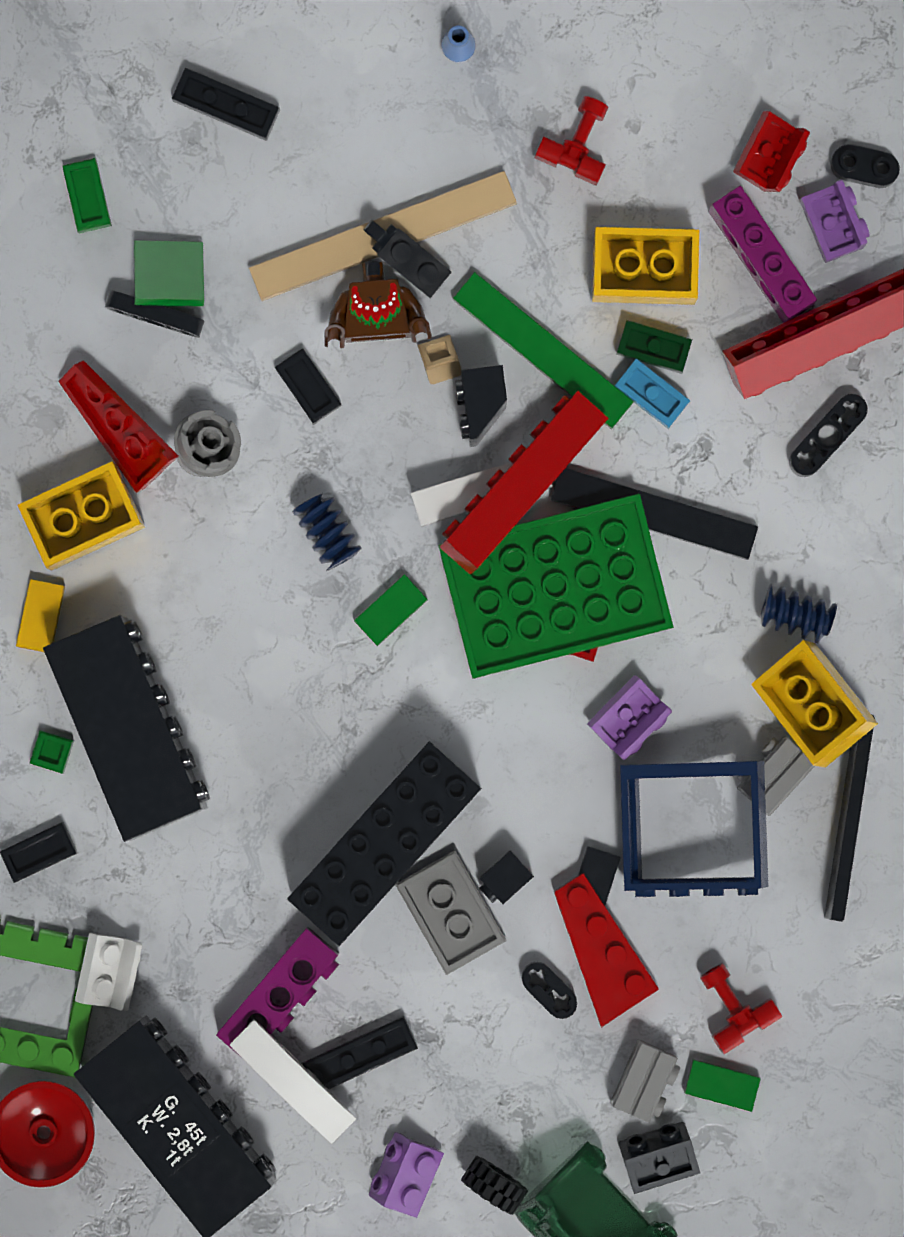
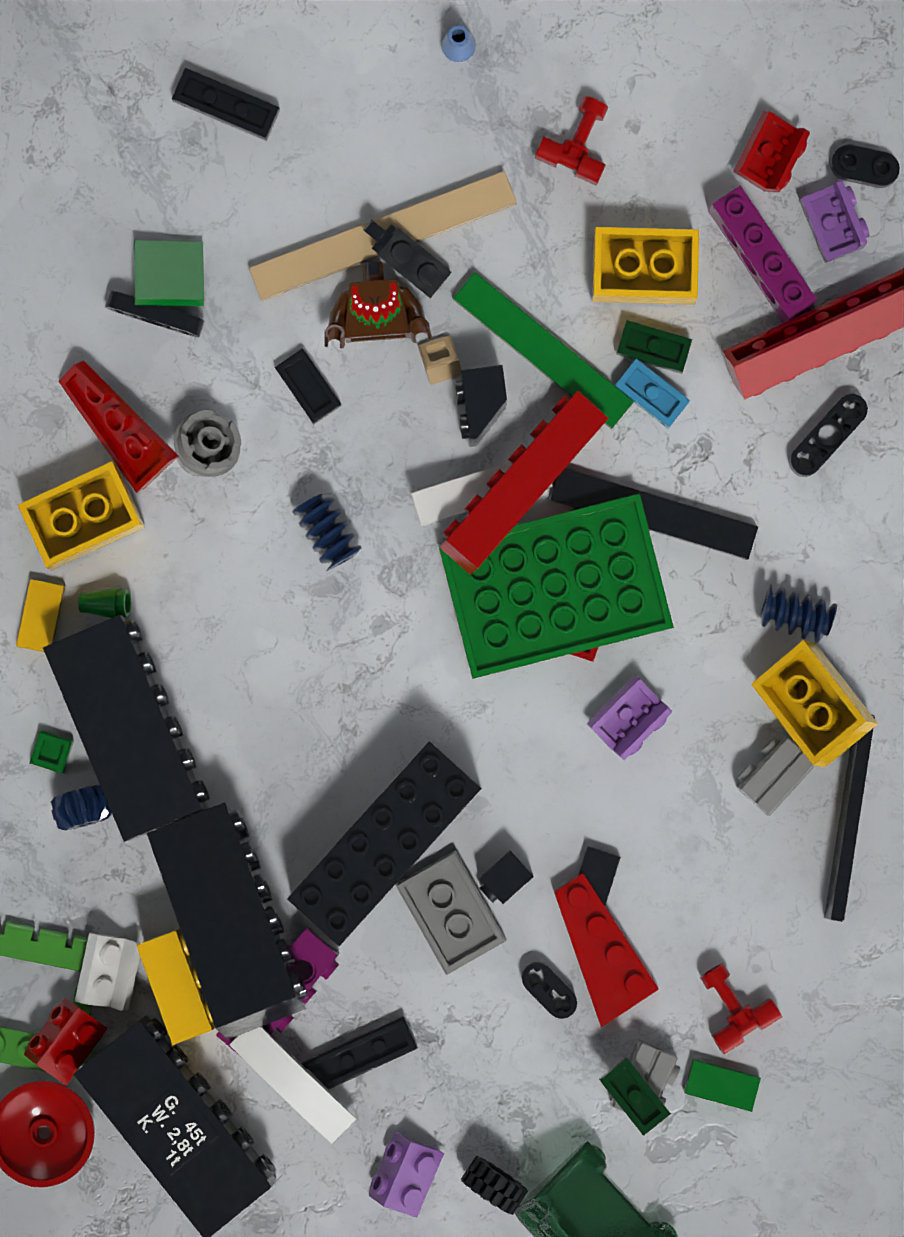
black tile [0,822,78,883] -> none
green tile [62,158,112,234] -> none
green tile [354,574,428,646] -> none
black bracket [618,1122,700,1194] -> none
dark blue window [620,761,768,897] -> none
none -> red bracket [24,998,108,1086]
none -> dark blue gear [51,785,112,831]
none -> green cone [78,586,132,618]
none -> yellow brick [136,928,215,1045]
none -> black brick [146,802,308,1040]
none -> dark green plate [599,1057,671,1136]

